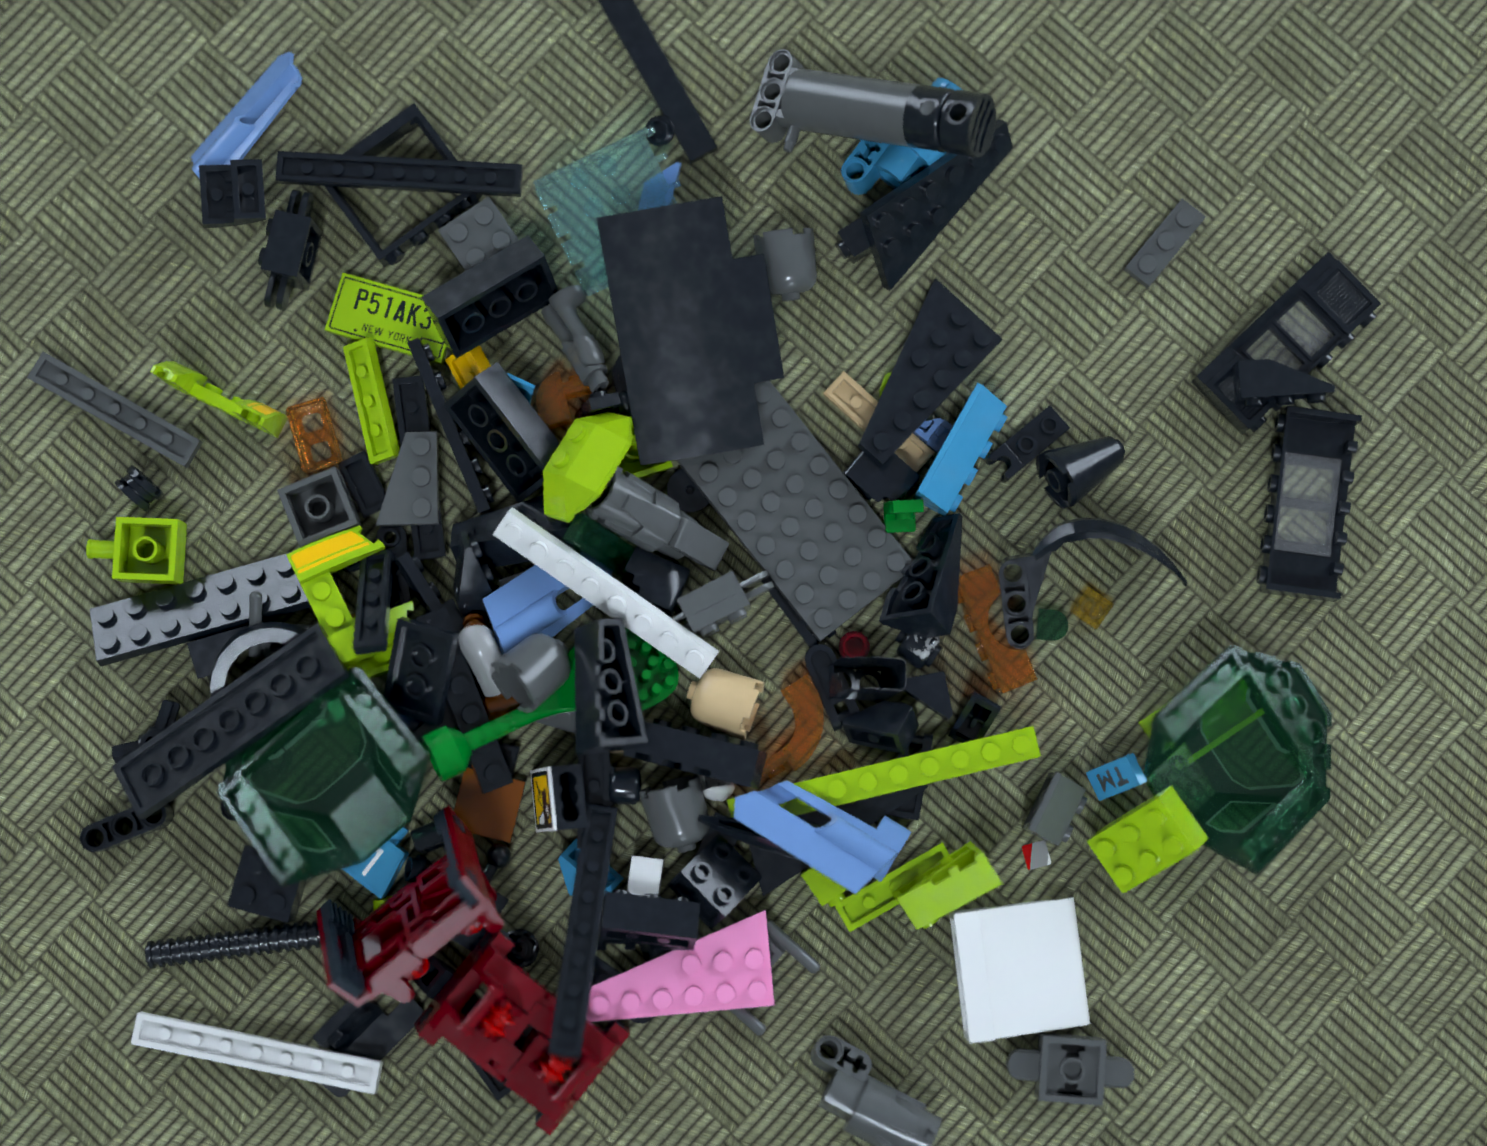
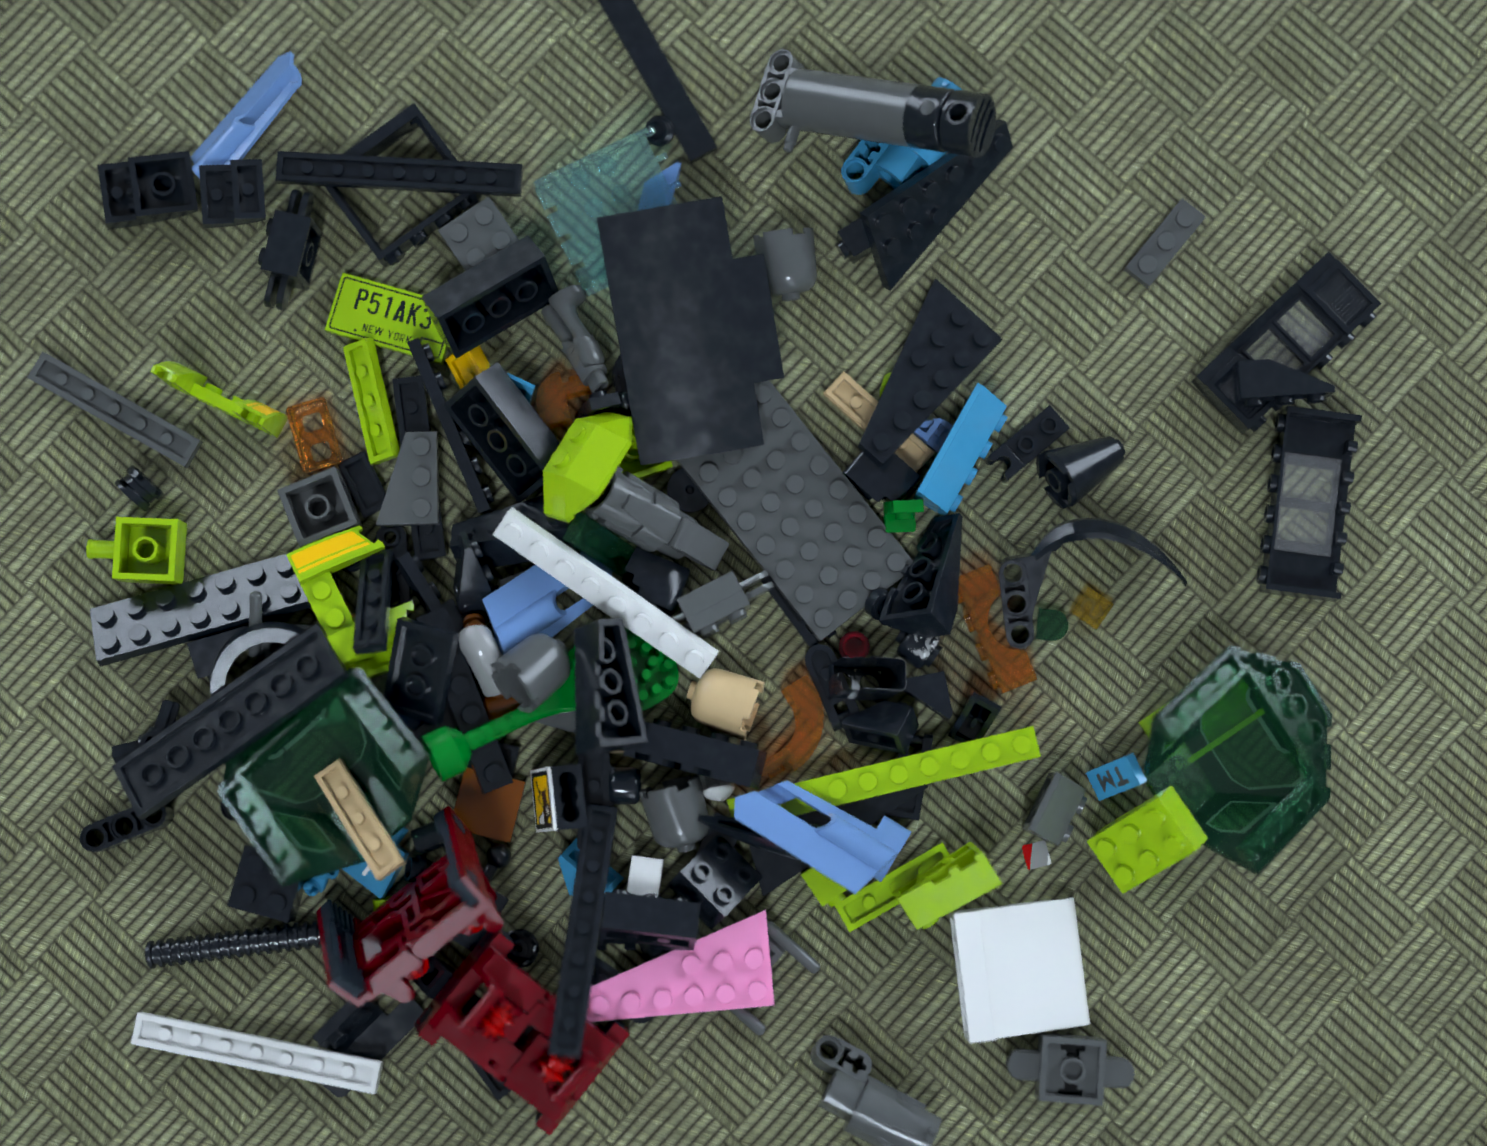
none -> black slope [97,151,198,230]
none -> dark azure arm [303,870,339,896]
none -> tan tile [314,758,406,881]
none -> black tile [865,588,889,620]

